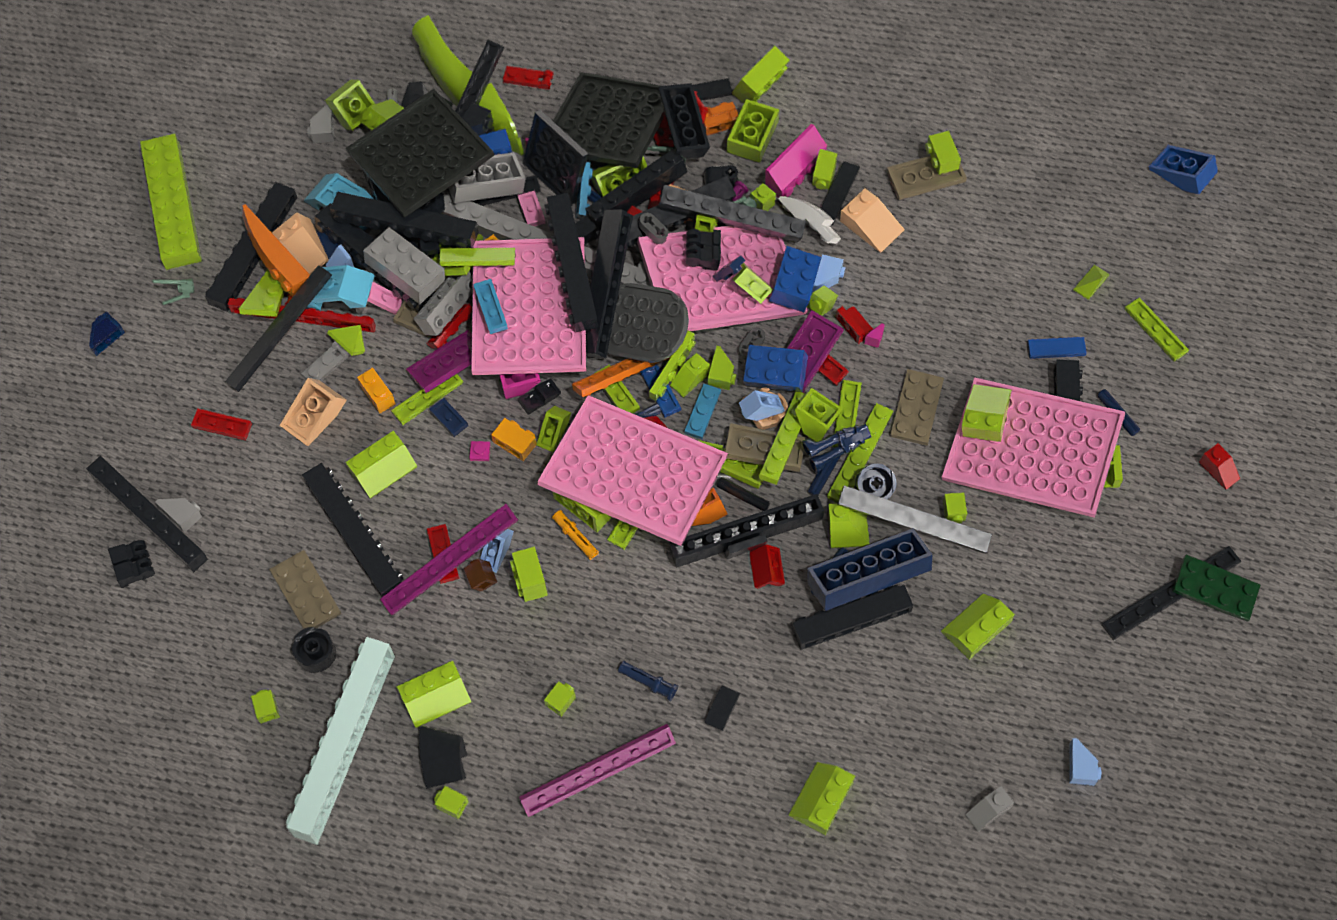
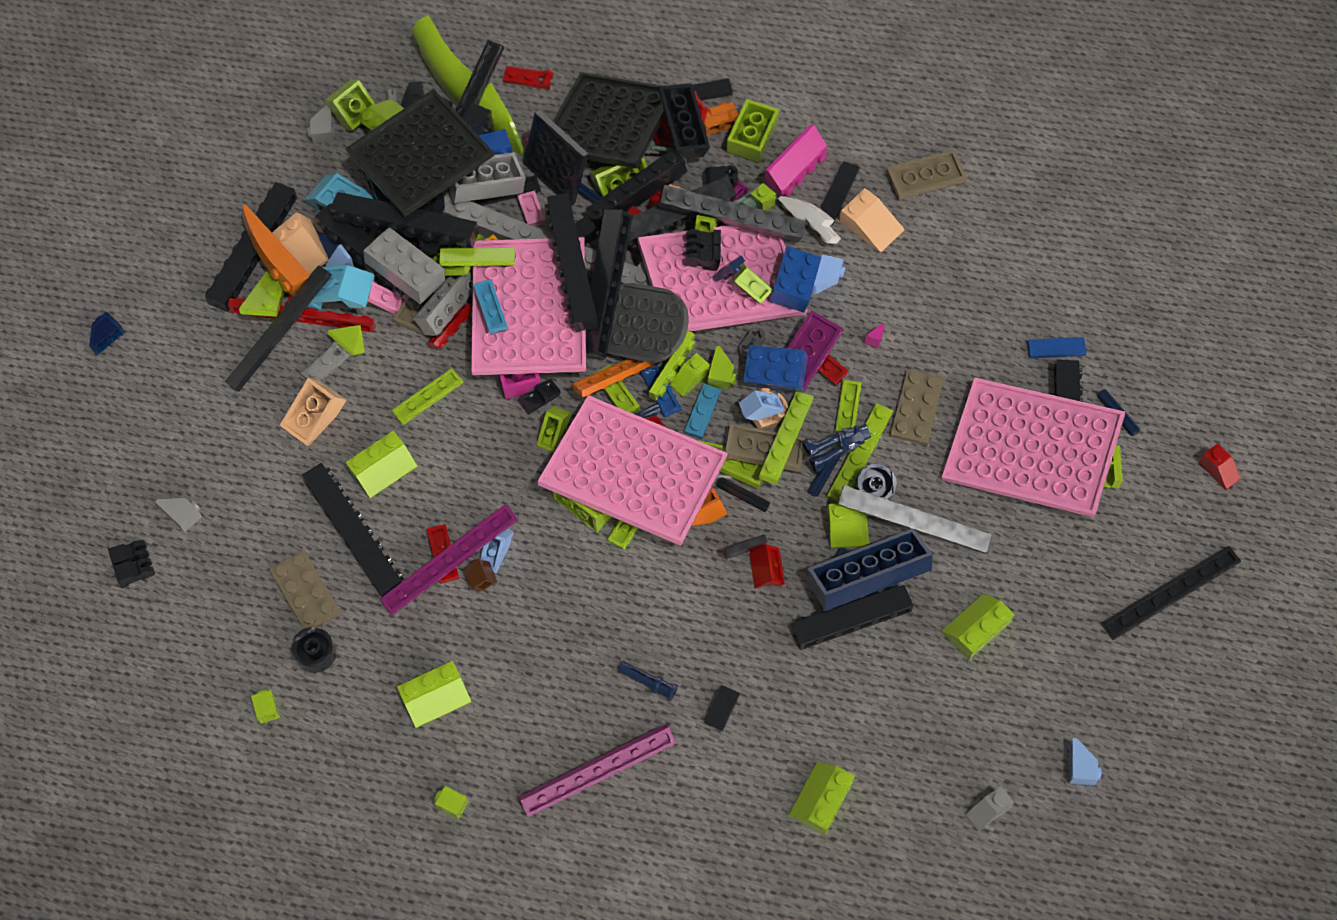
black brick [86,456,208,573] -> none
lime brick [140,134,202,270] -> none
sand green plant [152,278,194,305] -> none
red plate [191,408,252,440] -> none
light aqua brick [286,637,395,845] -> none
light orange brick [357,368,396,414] -> none
magenta plate [406,330,472,393] -> none
black slope [419,726,468,789] -> none
dark blue plate [429,398,468,437] -> none
dark pink plate [470,441,491,461] -> none
light orange brick [491,418,537,461] -> none
lime brick [510,546,548,602] -> none
lime brick [544,681,576,717] -> none
light orange pin [552,510,599,560] -> none
dark azure plate [575,162,592,219] -> none
dark grey beam [638,213,668,244] -> none
black brick [669,494,824,568] -> none
lime brick [732,46,790,104] -> none
lime slope [795,388,843,442] -> none
lime brick [807,285,838,316] -> none
lime slope [812,149,837,190] -> none
red panel [836,306,874,344] -> none
lime brick [925,131,961,174] -> none
lime brick [943,493,967,523] -> none
lime slope [962,384,1012,442] -> none
lime slope [1073,265,1110,300] -> none
lime tile [1125,297,1189,362] -> none
blue slope [1149,145,1218,194] -> none
dark green plate [1172,554,1261,622] -> none

